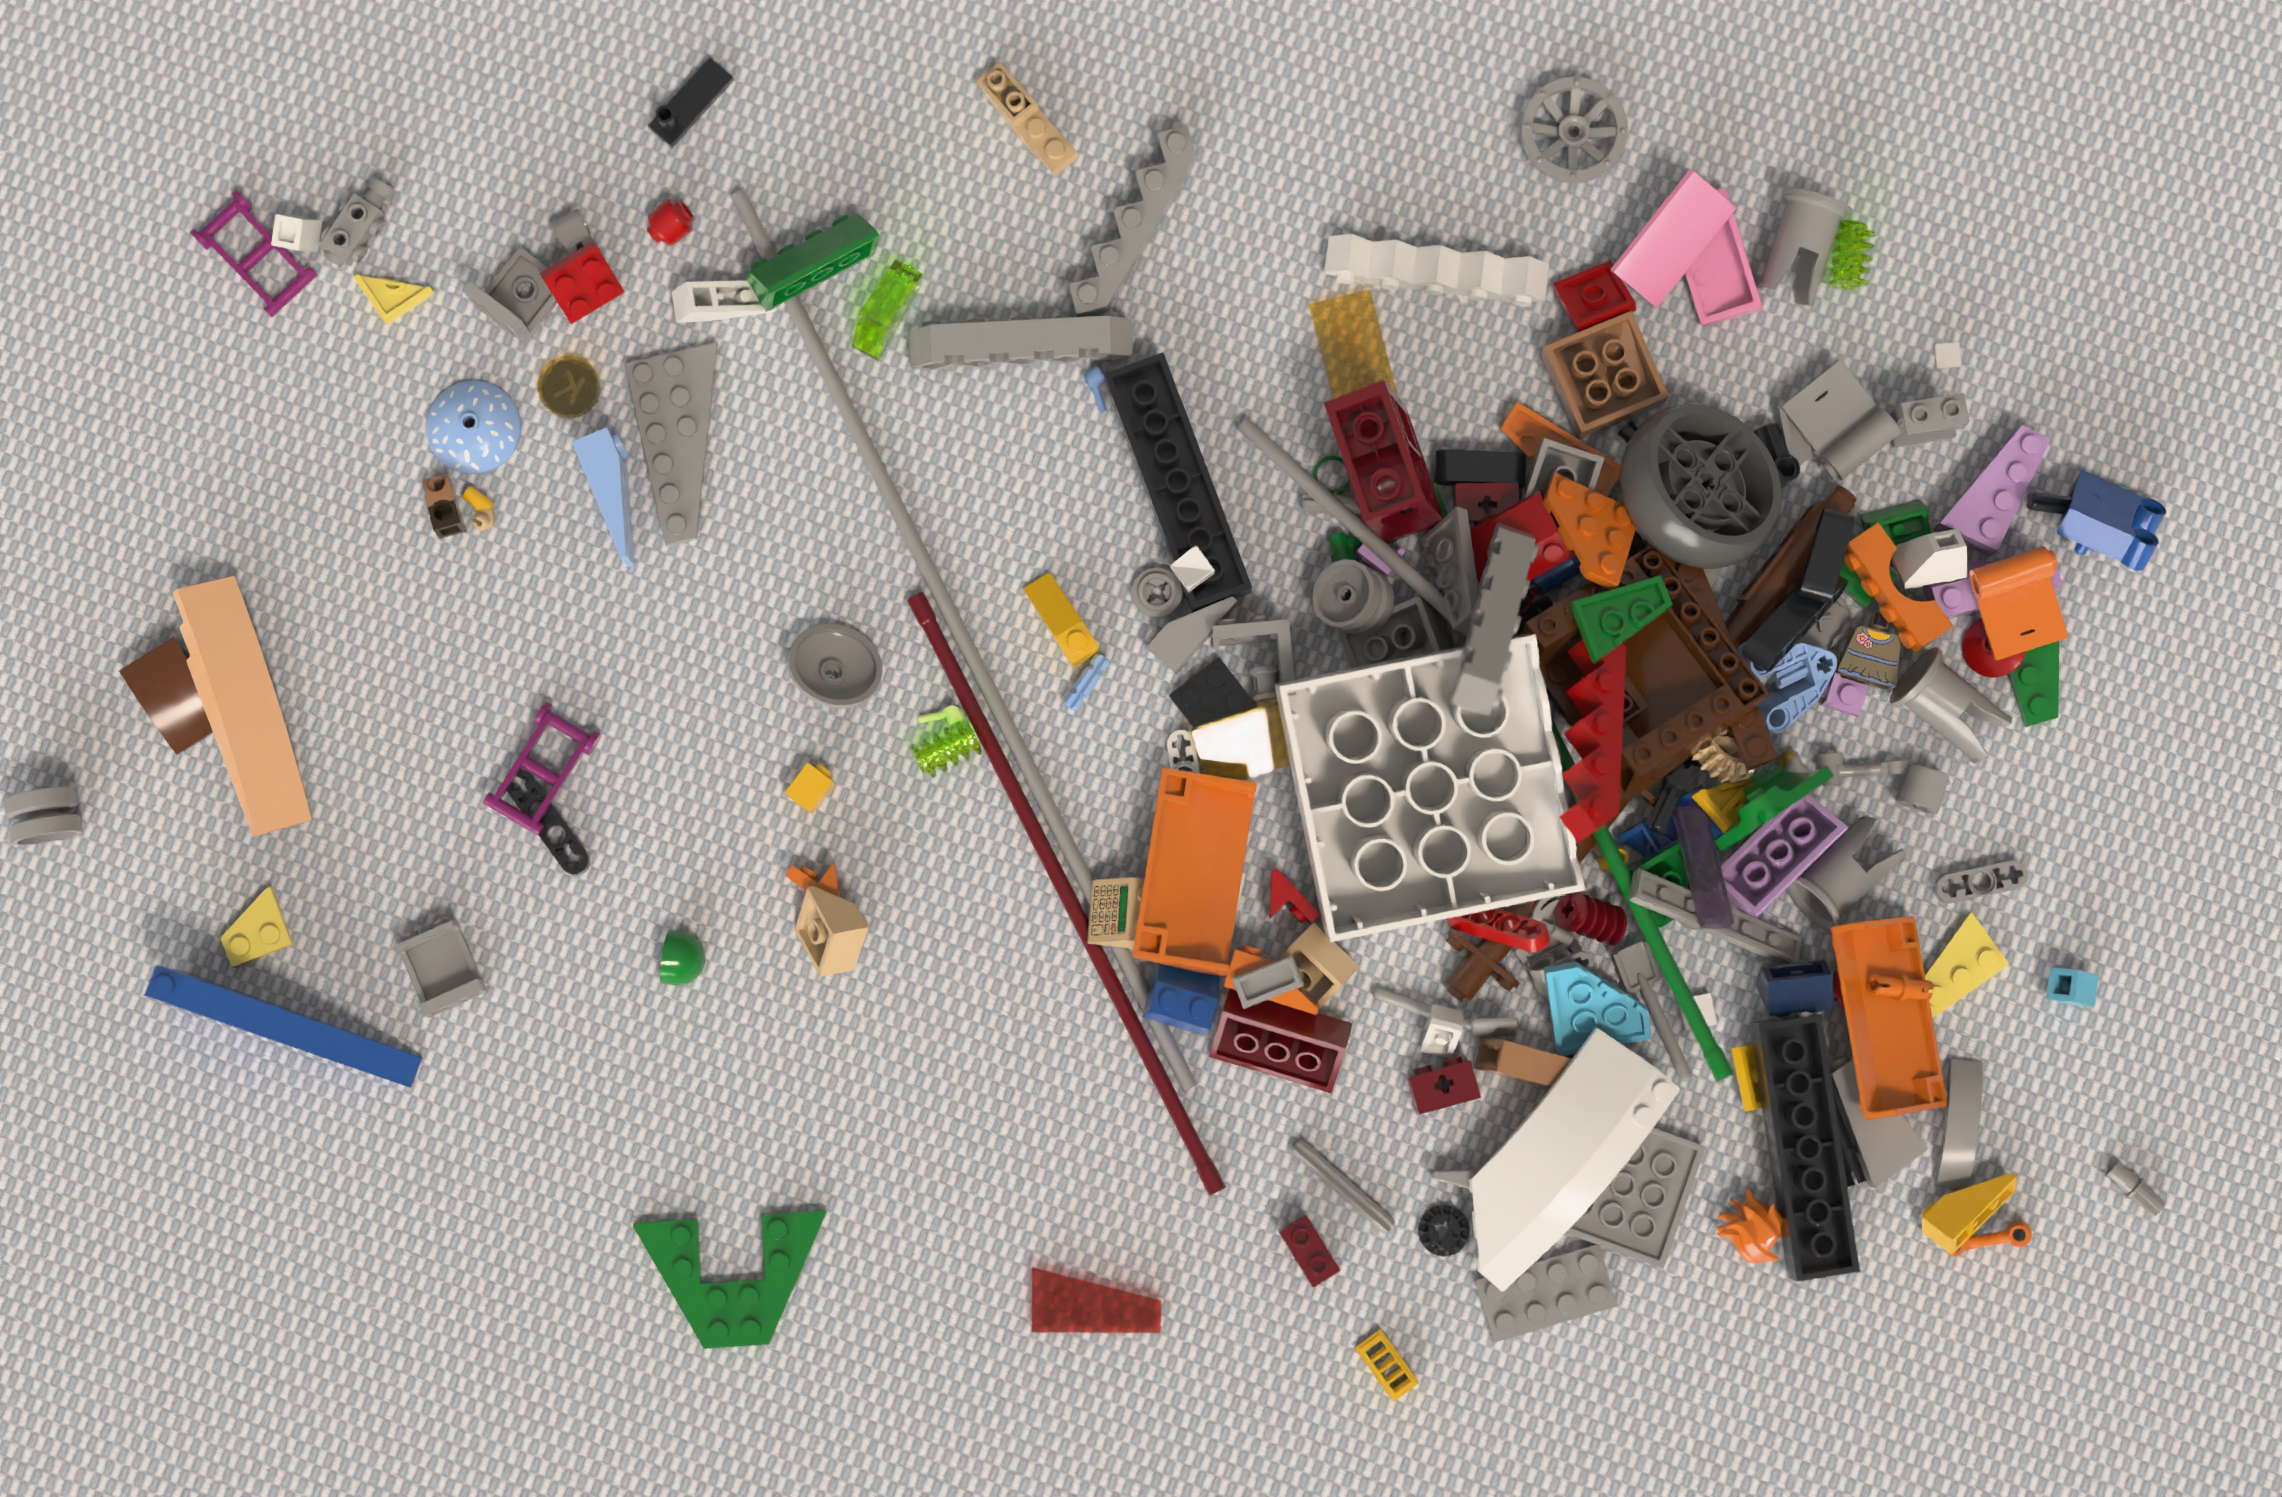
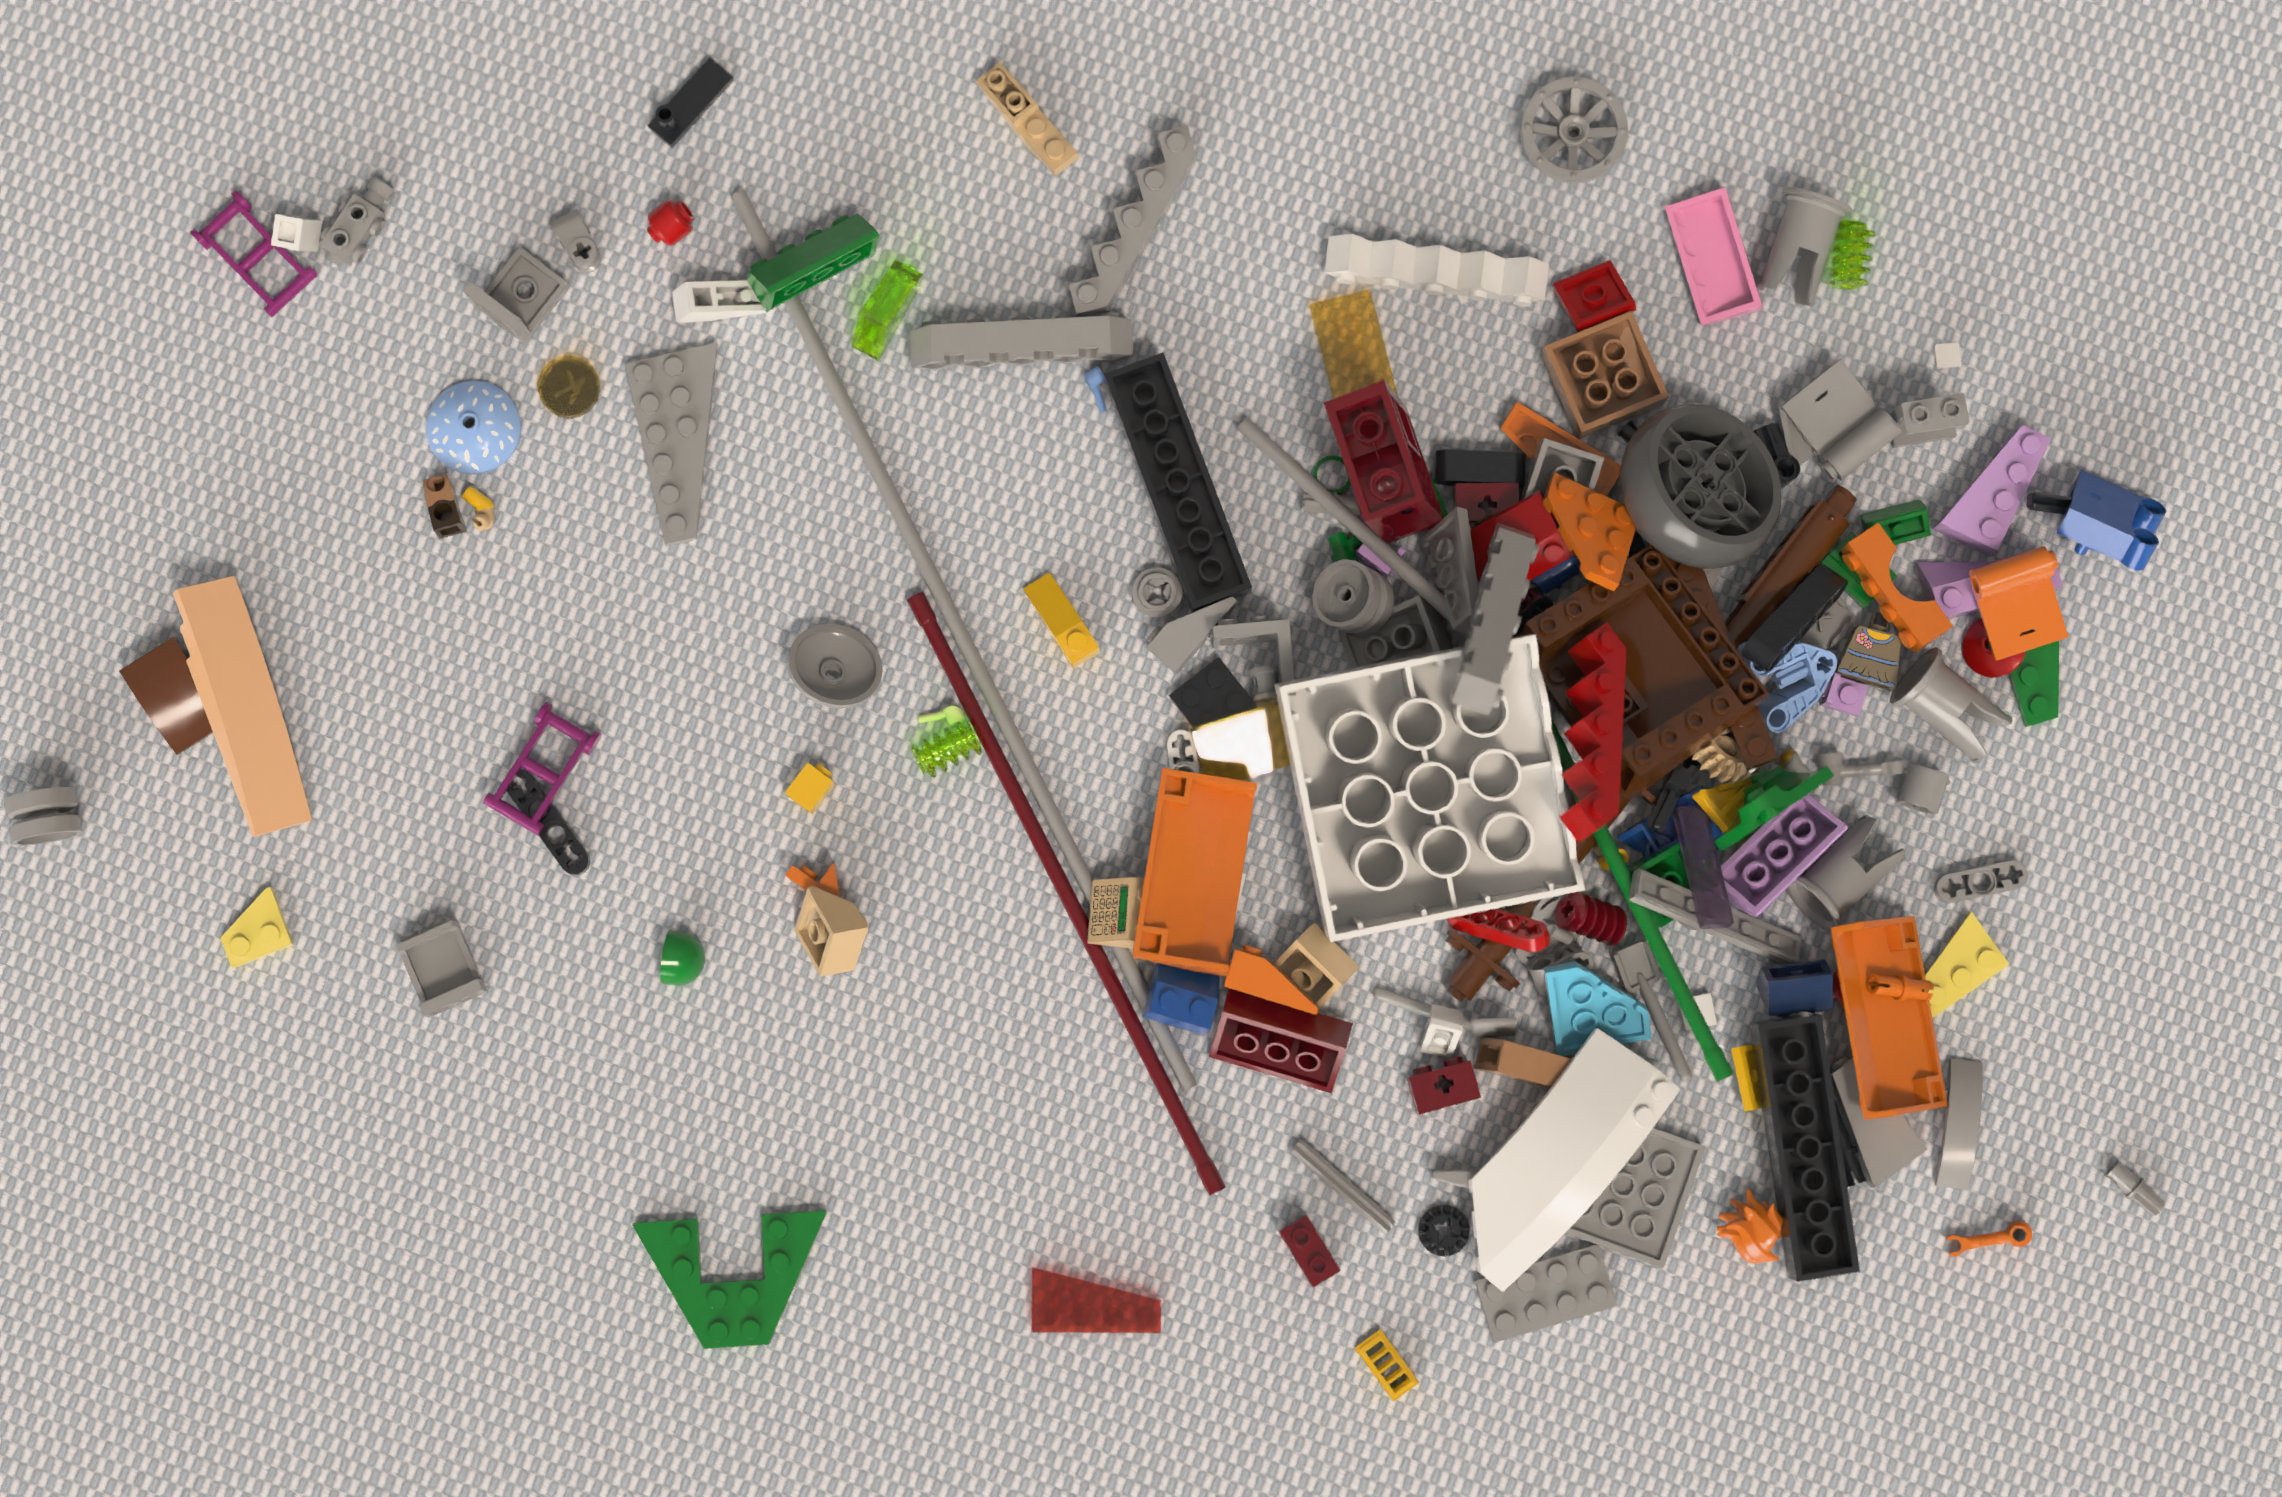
blue slope [144,965,423,1088] -> none
light yellow tile [353,274,435,325] -> none
red plate [539,241,625,324] -> none
light blue slope [572,427,634,568] -> none
light blue axle [1064,653,1109,711] -> none
white slope [1170,545,1215,592] -> none
light grey tile [1232,955,1304,1009] -> none
red slope [1269,868,1320,925] -> none
green wing [1570,575,1672,664] -> none
bright pink slope [1610,169,1736,308] -> none
black beam [1797,507,1856,604] -> none
white slope [1891,529,1967,589] -> none
yellow slope [1921,1173,2017,1255] -> none
medium azure brick [2046,967,2099,1007] -> none

